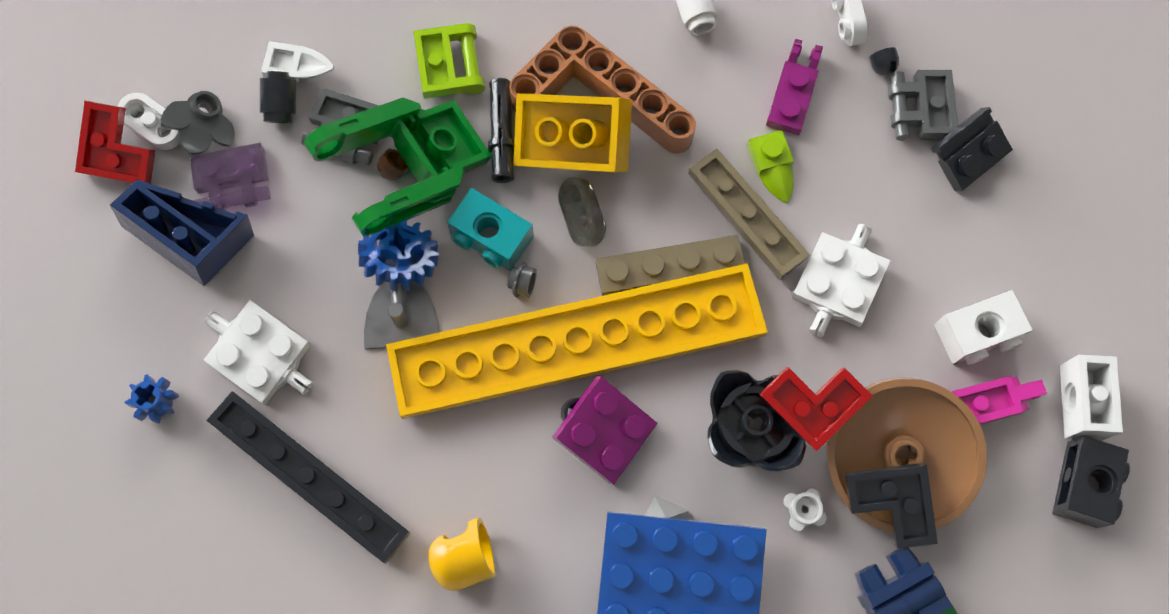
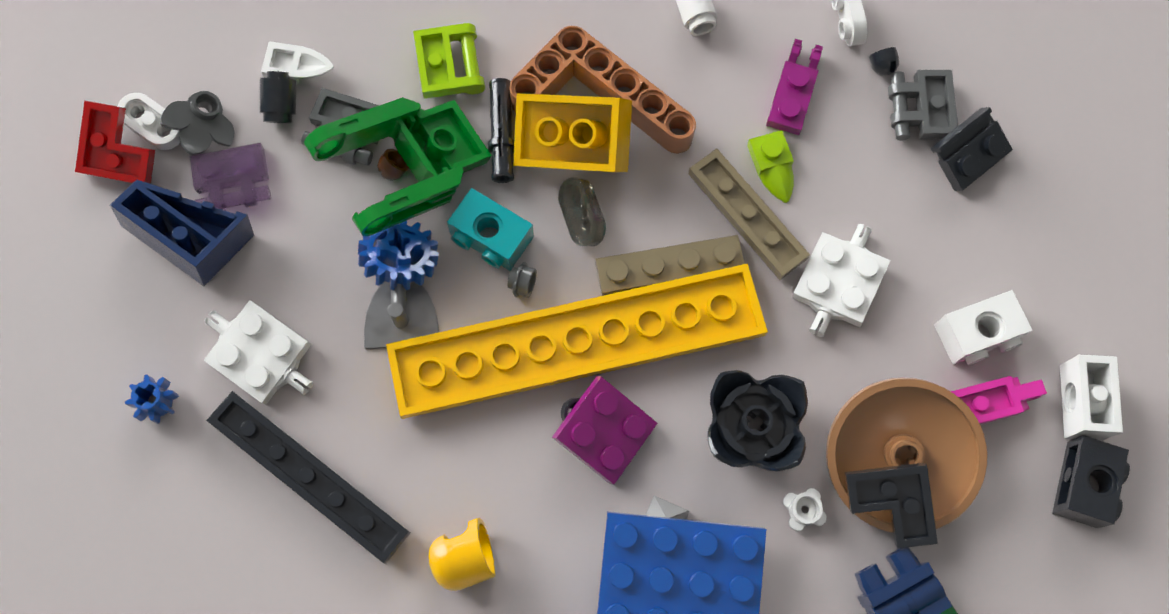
red plate [759,367,873,451] -> none

